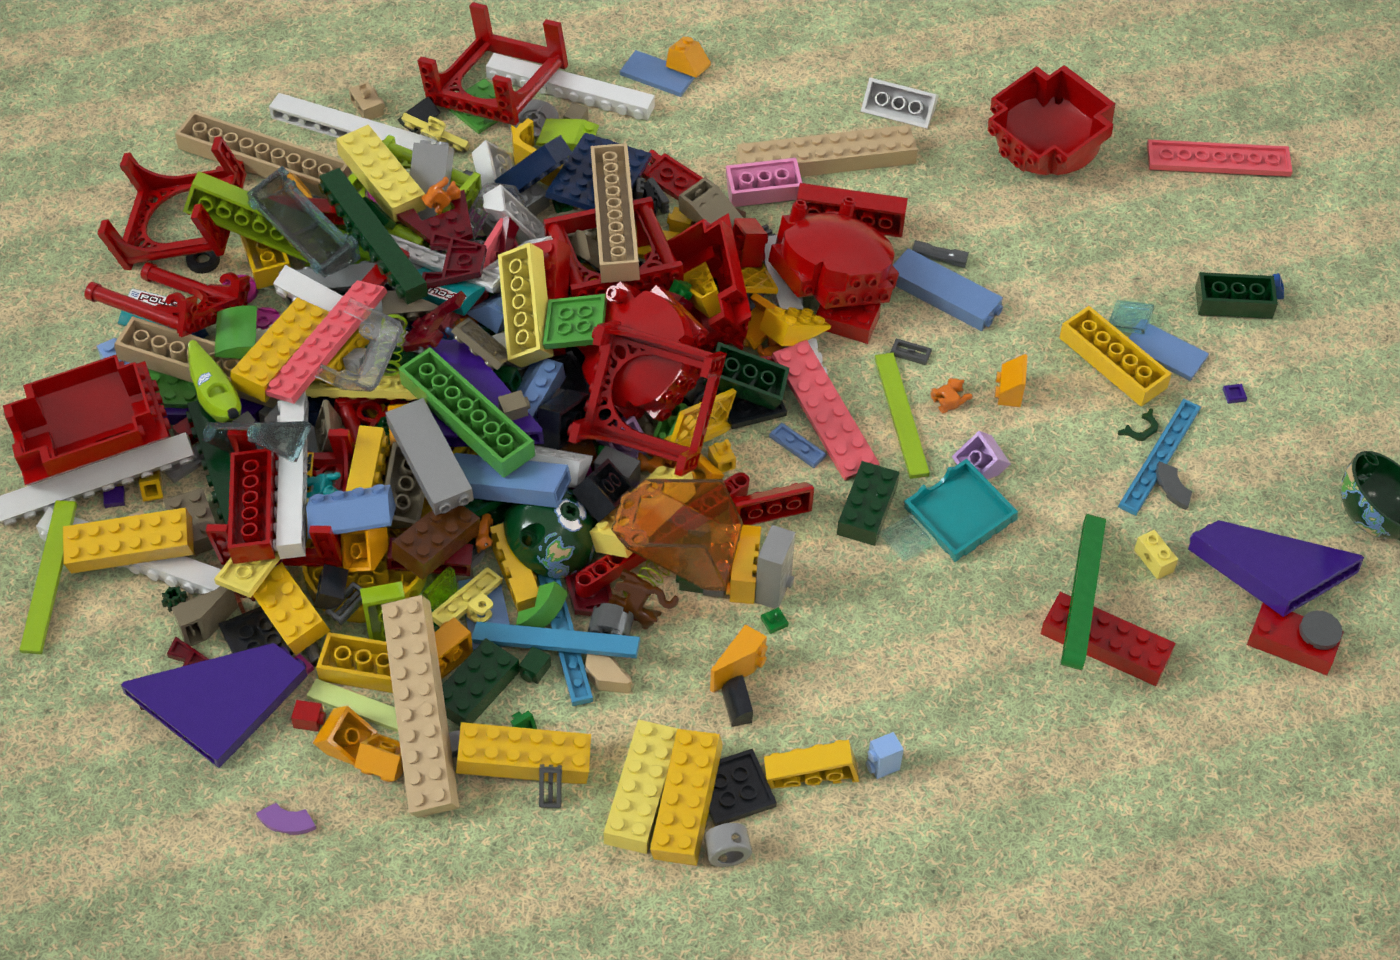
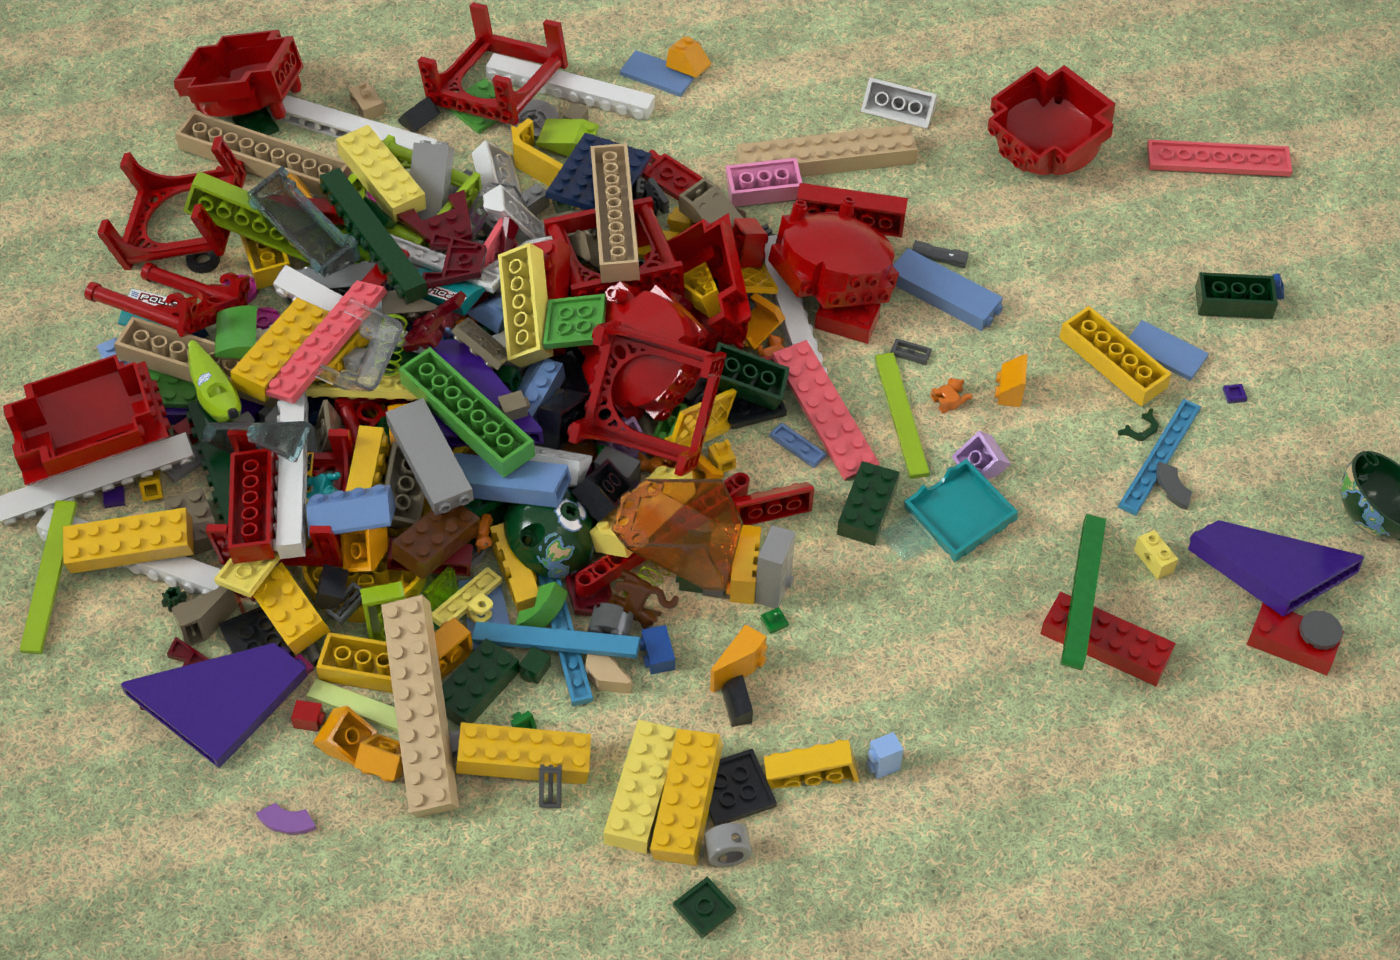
light yellow plate [401,112,470,152] -> none
orange animal [422,177,461,214] -> none
dark blue brick [494,135,573,197] -> none
green tile [669,279,693,301] -> none
yellow slope [759,307,831,346] -> none
clear light blue tile [1109,300,1154,334] -> none
none -> red windscreen [173,29,304,120]
none -> dark green plate [232,108,279,135]
none -> blue brick [639,625,675,675]
none -> dark green plate [673,876,737,939]

